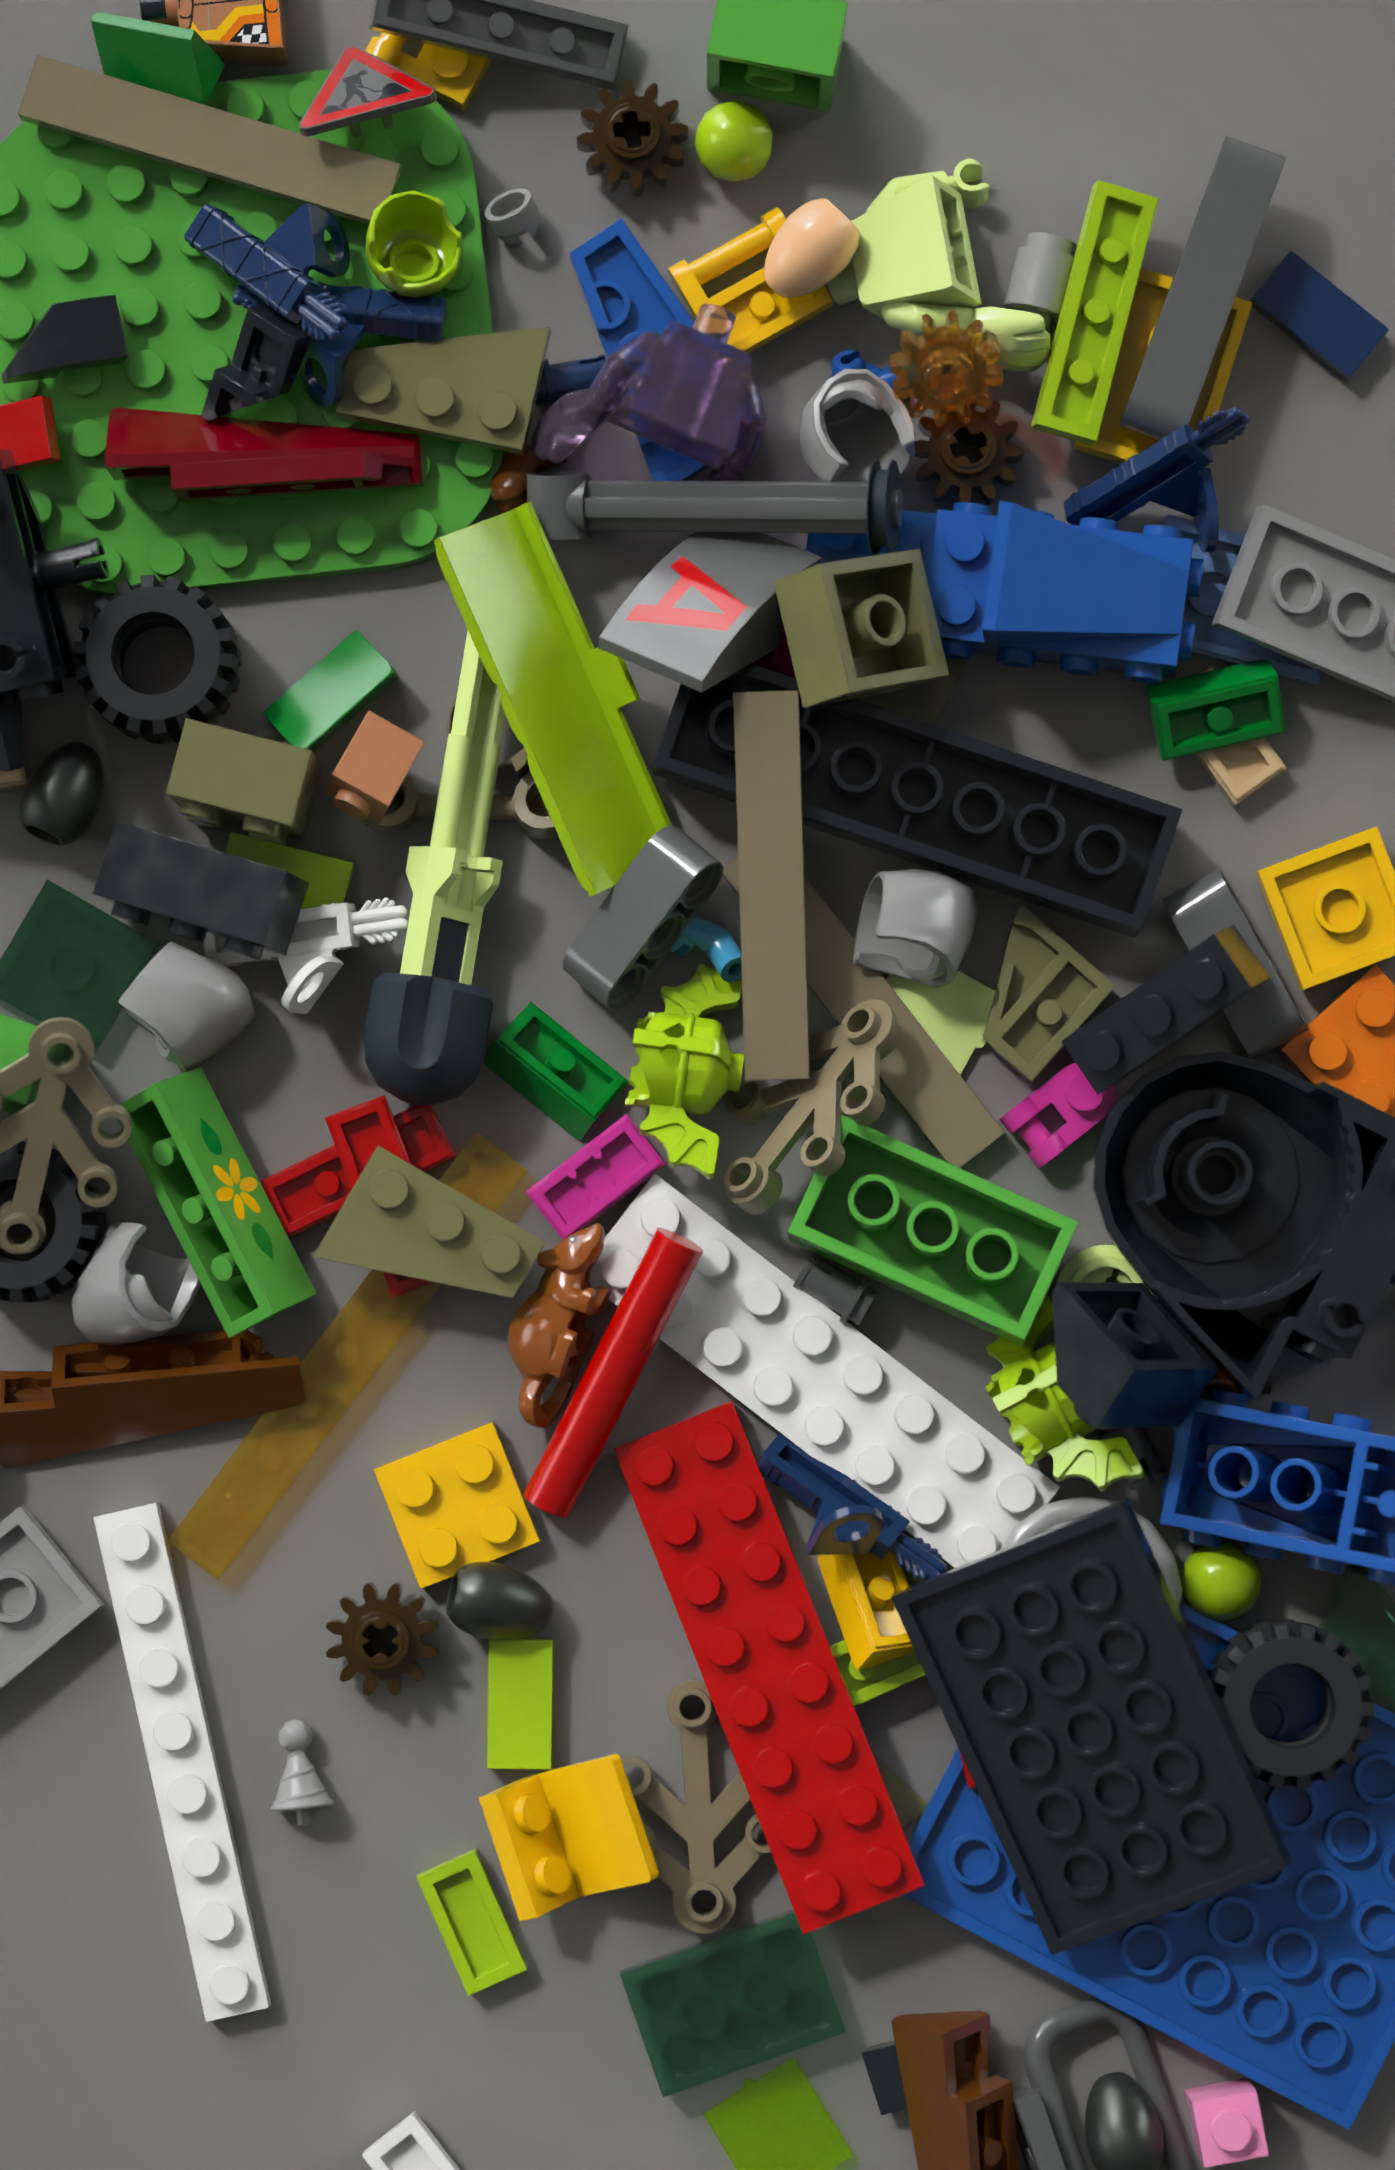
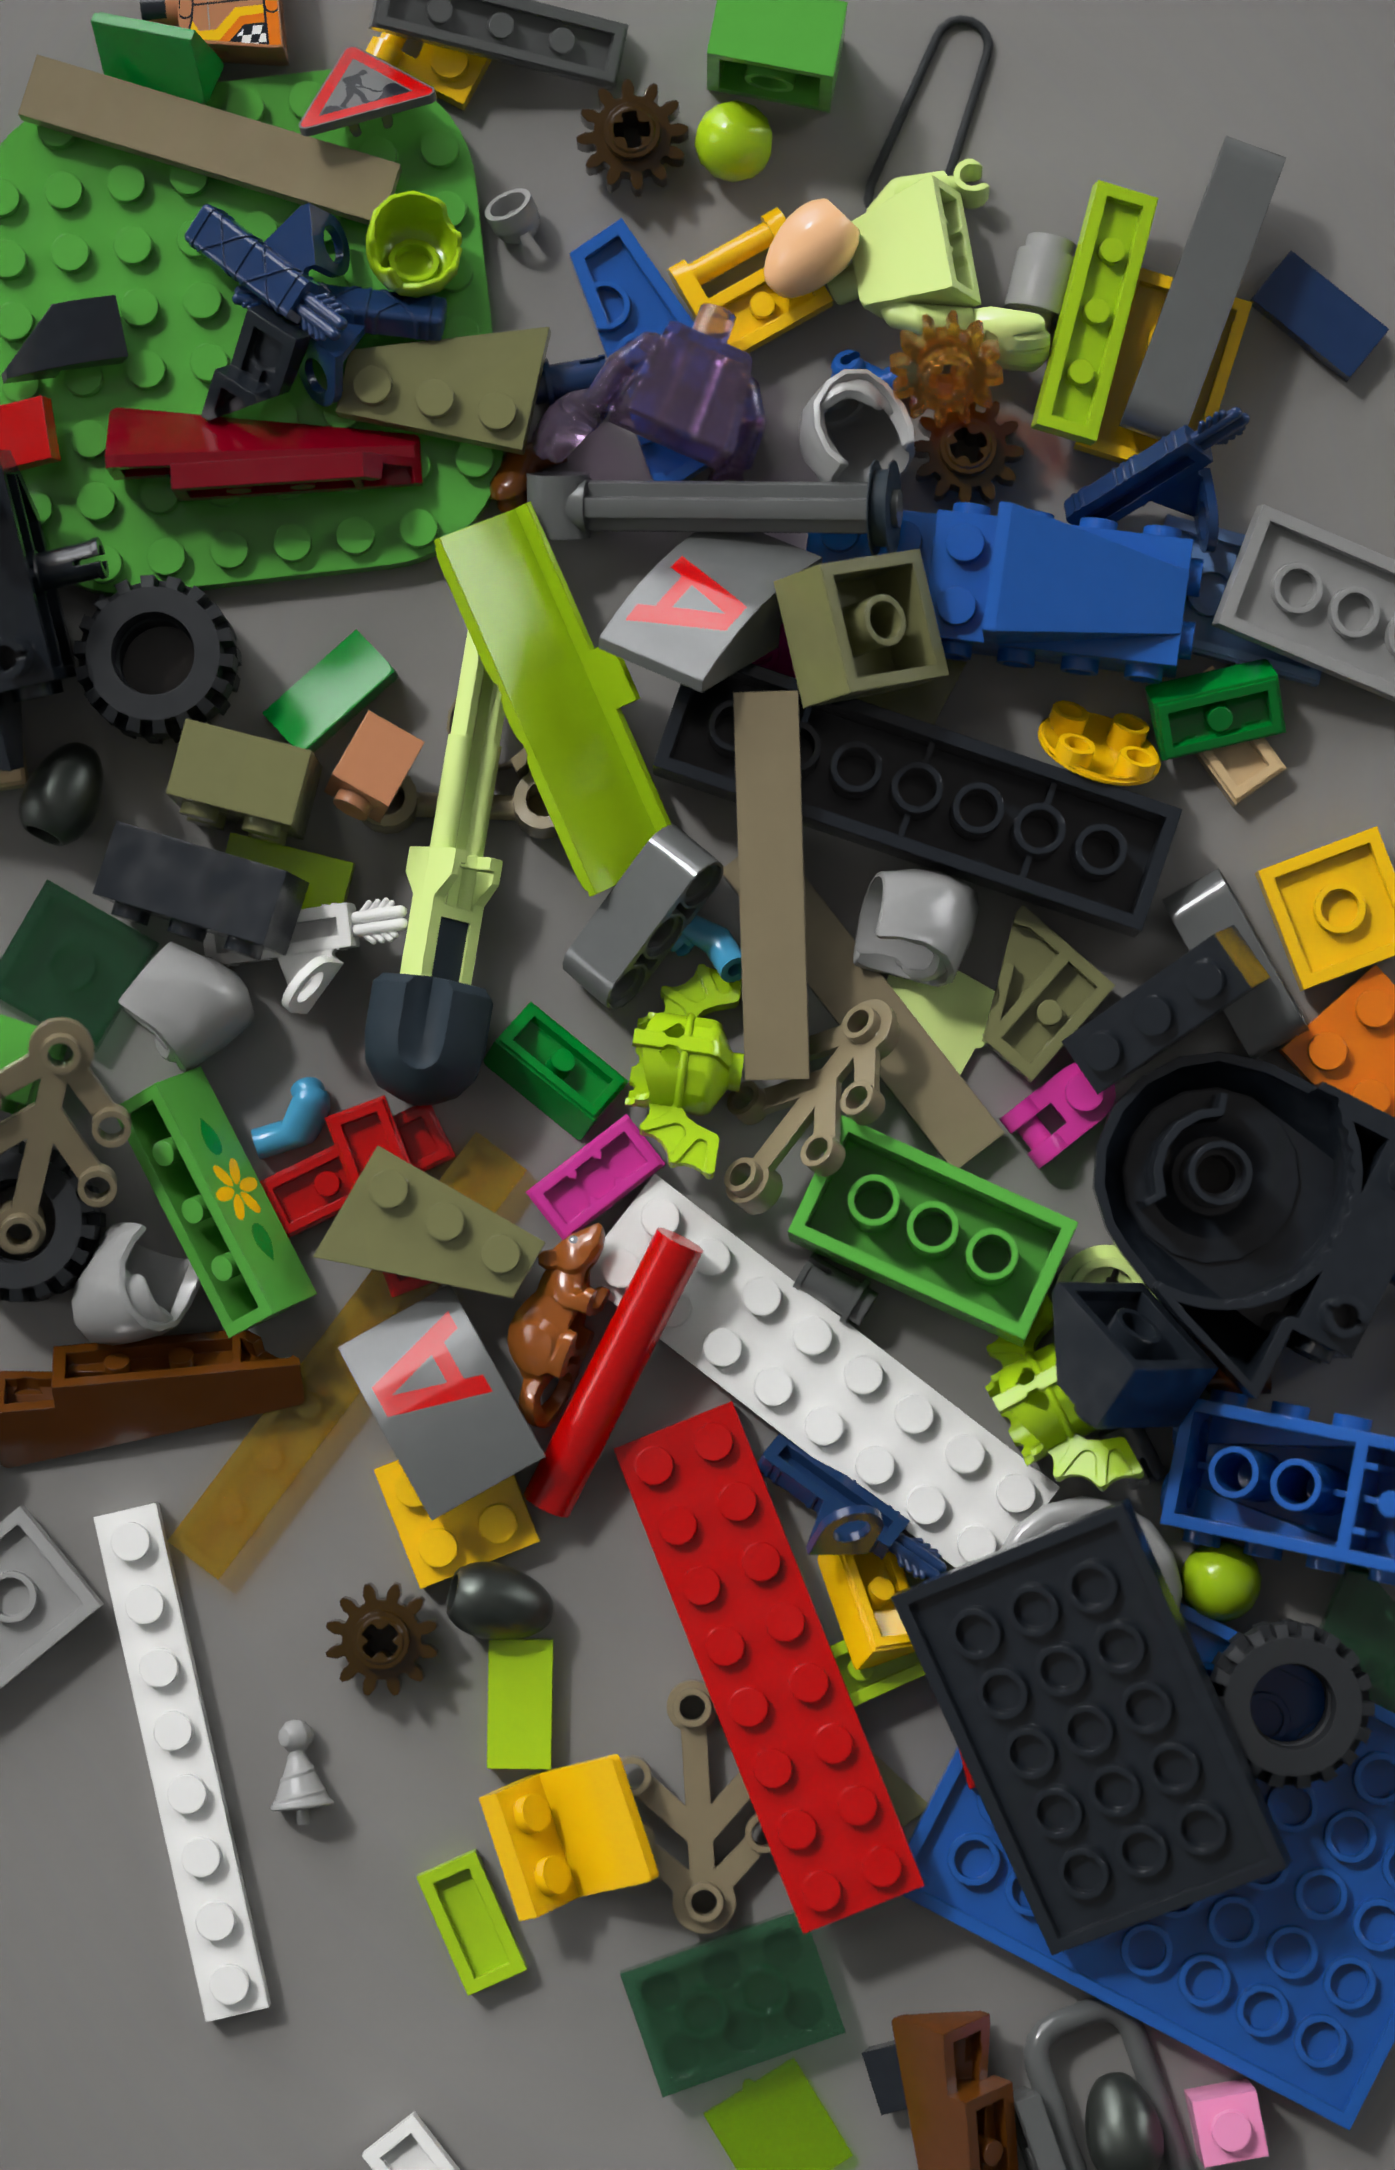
none -> dark azure arm [251,1077,331,1160]
none -> dark grey slope [338,1285,545,1520]
none -> black piece [864,15,993,209]
none -> yellow dish [1038,700,1161,786]

